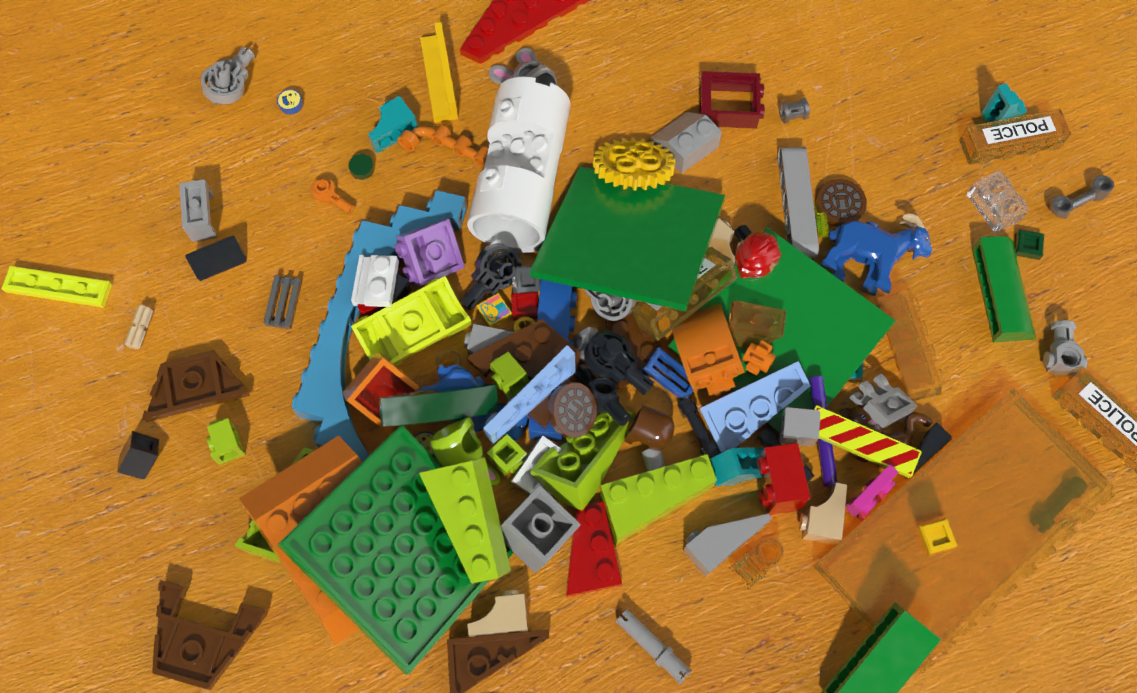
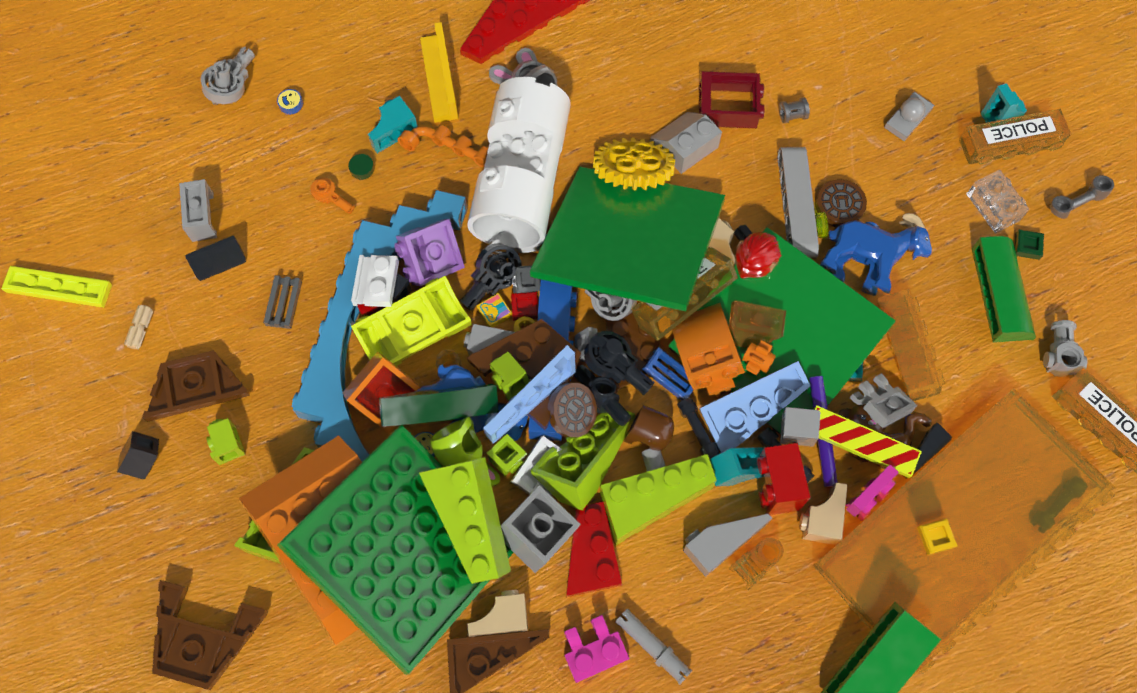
none -> dark pink plate [564,615,629,683]
none -> light grey tile [885,92,934,141]

